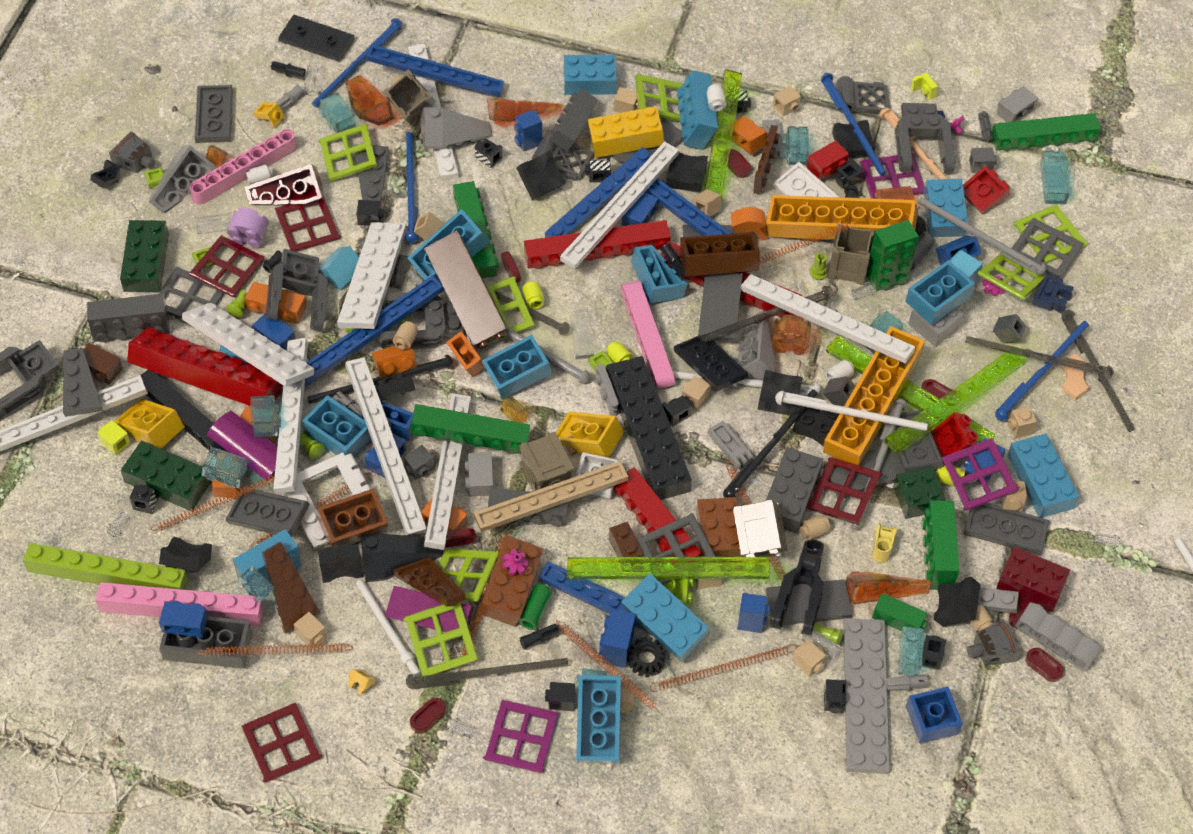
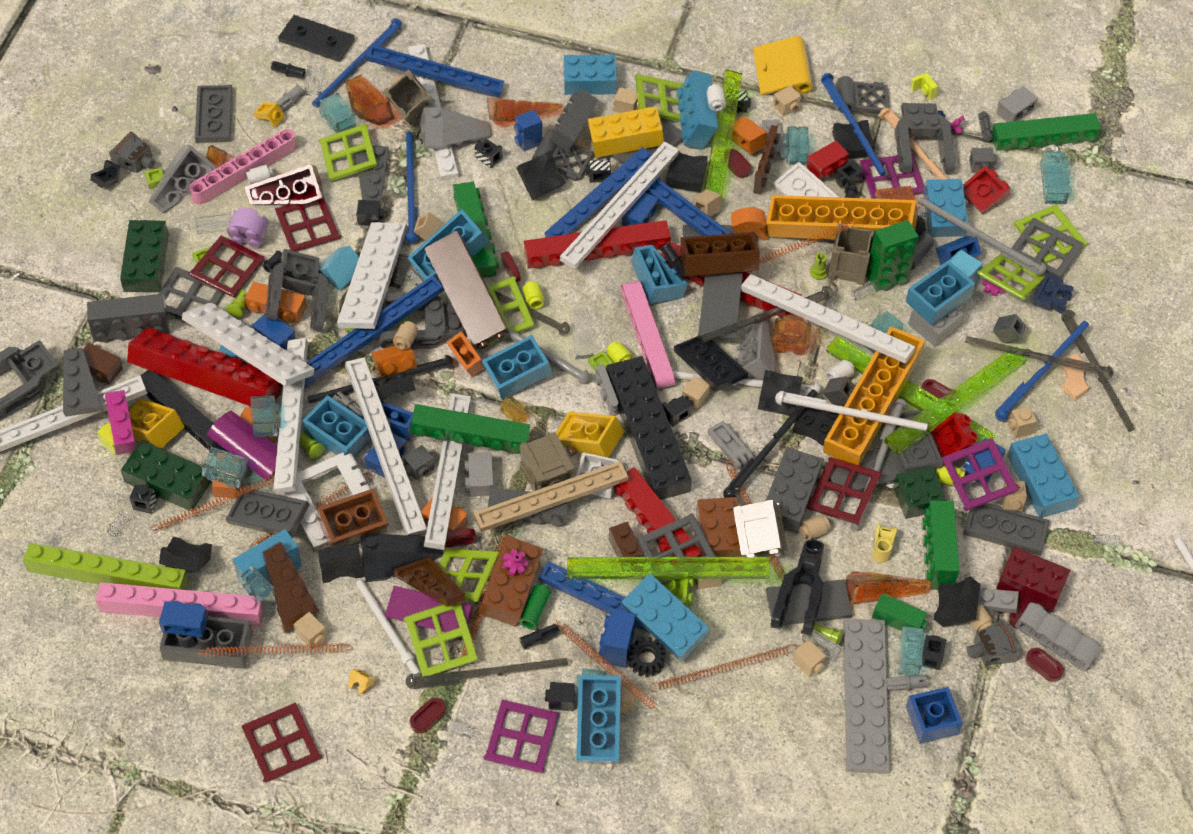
blue brick [737,593,770,633] -> none
black brick [824,679,847,713] -> none
none -> dark pink brick [105,390,135,455]
none -> yellow door [753,36,812,96]

